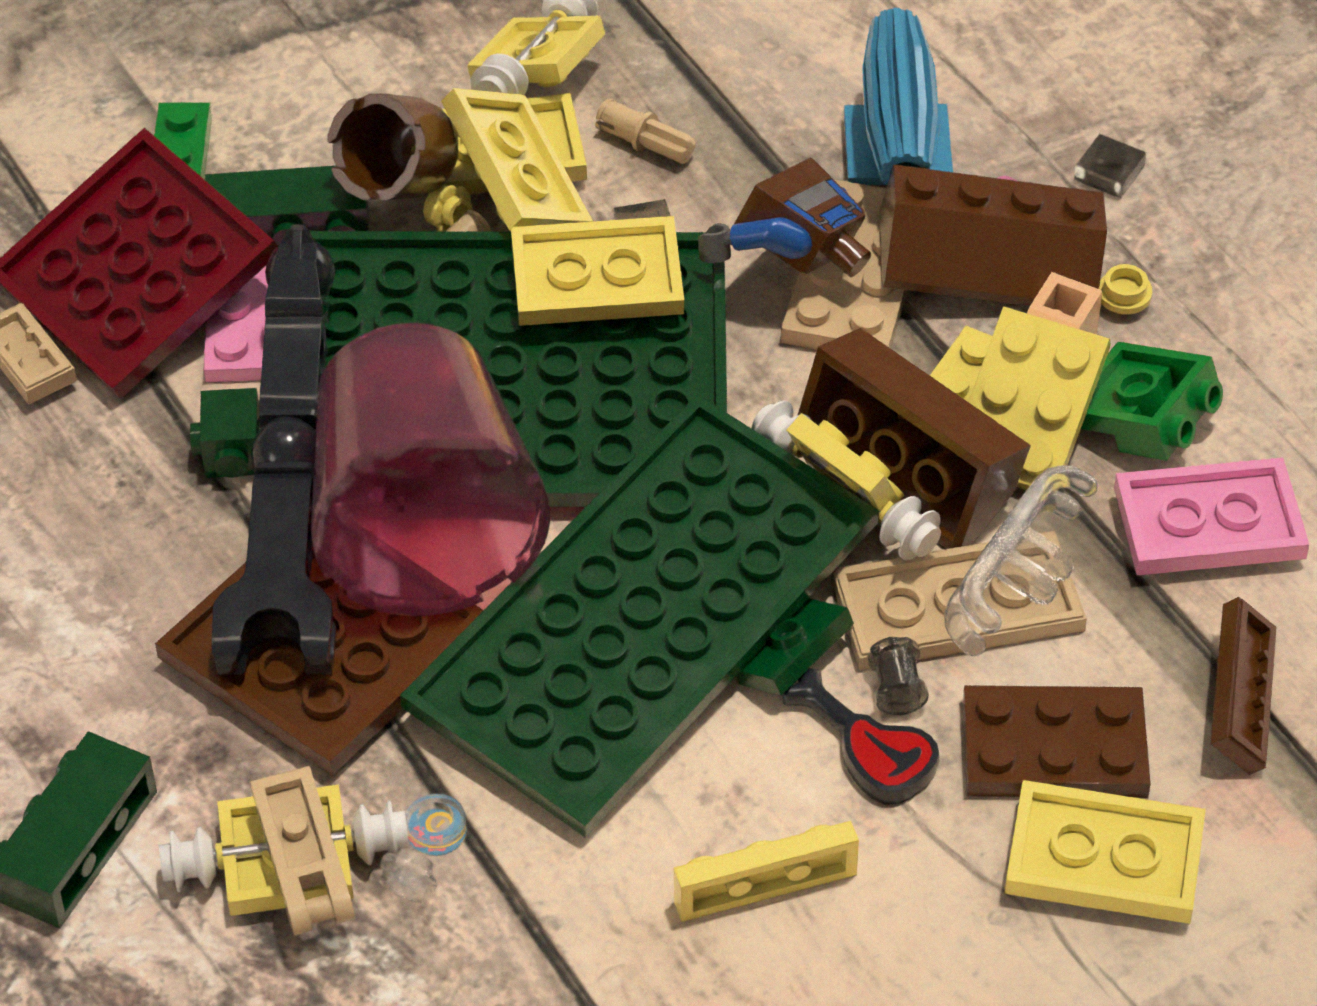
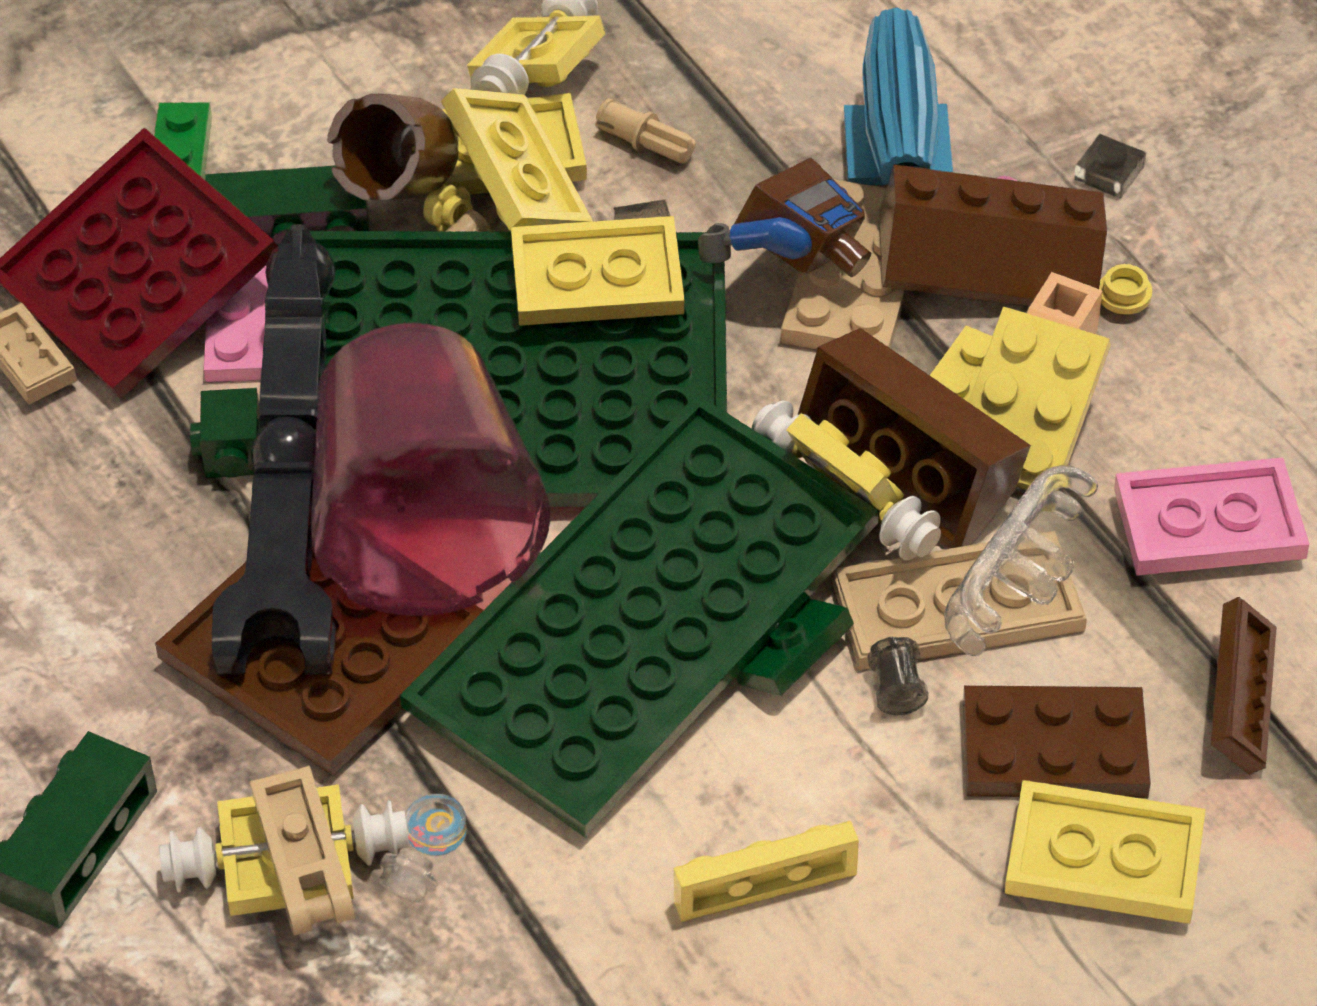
black piece [782,668,940,805] -> none
green plate [1081,342,1223,461] -> none

